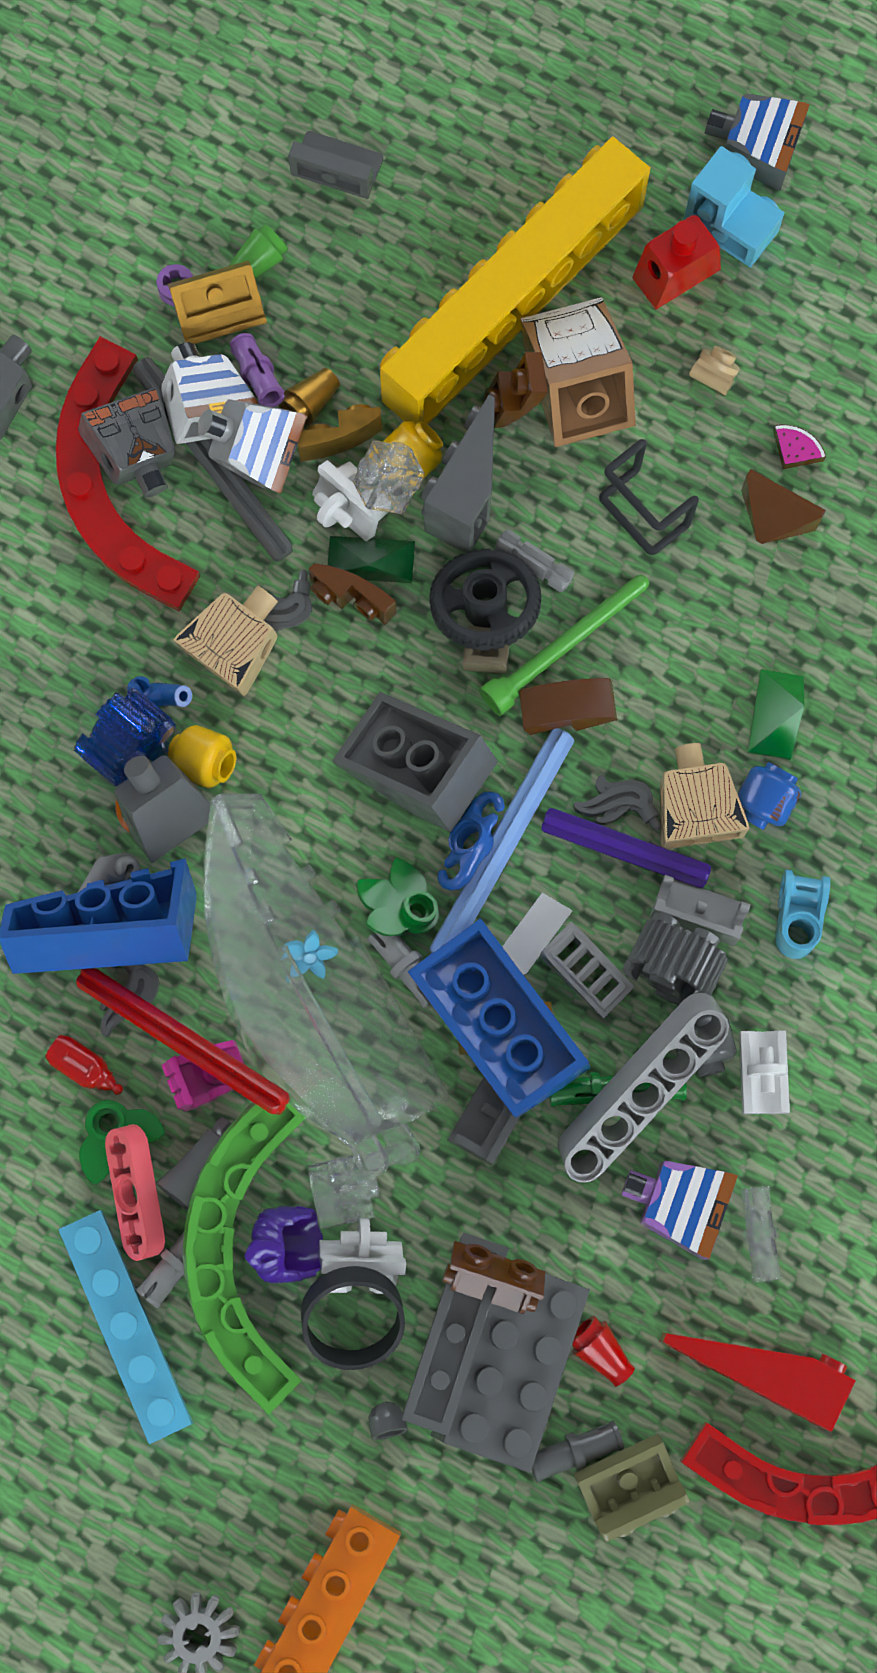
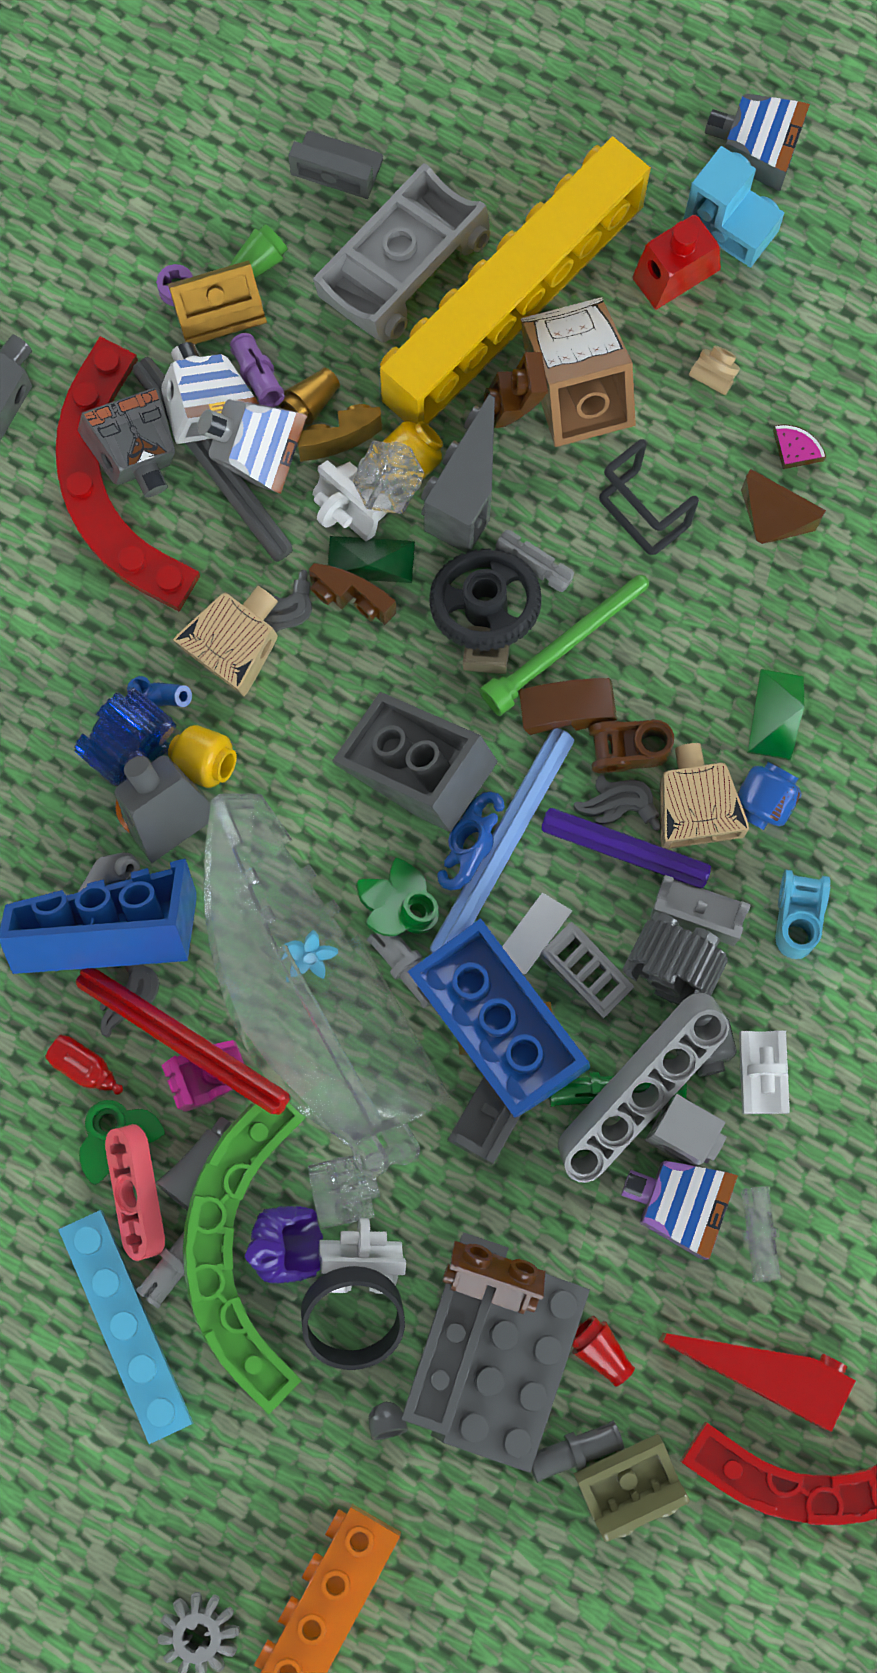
none -> light grey piece [313,163,490,343]
none -> reddish brown piece [588,719,674,773]
none -> light grey brick [645,1094,727,1166]

